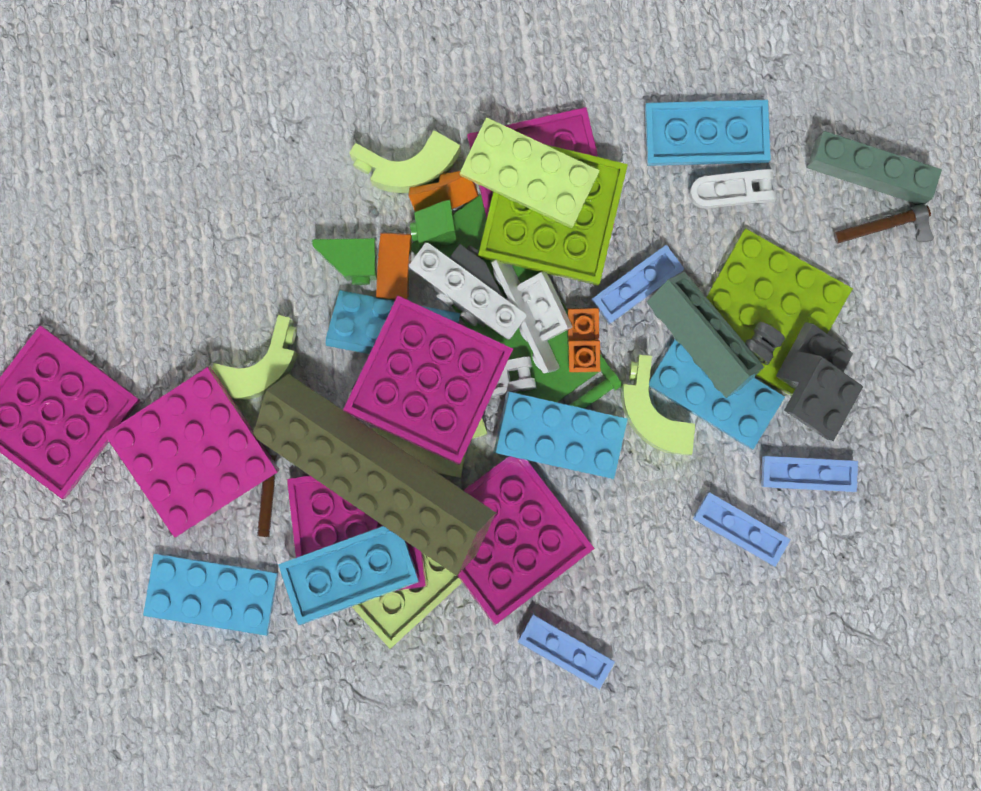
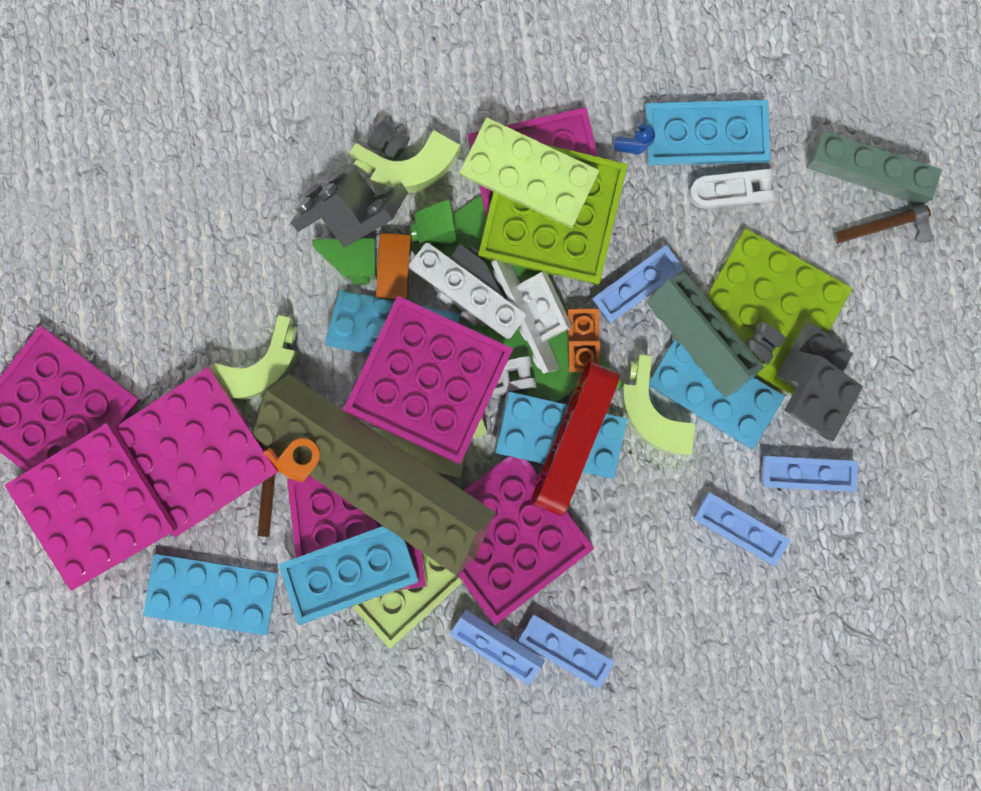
orange slope [408,171,478,212] -> none
none -> dark pink plate [4,421,177,591]
none -> orange piece [263,438,320,482]
none -> dark grey bracket [290,168,408,248]
none -> dark grey wheel [367,120,410,161]
none -> light blue plate [449,609,545,685]
none -> red beam [531,361,620,516]
none -> blue arm [614,124,655,155]

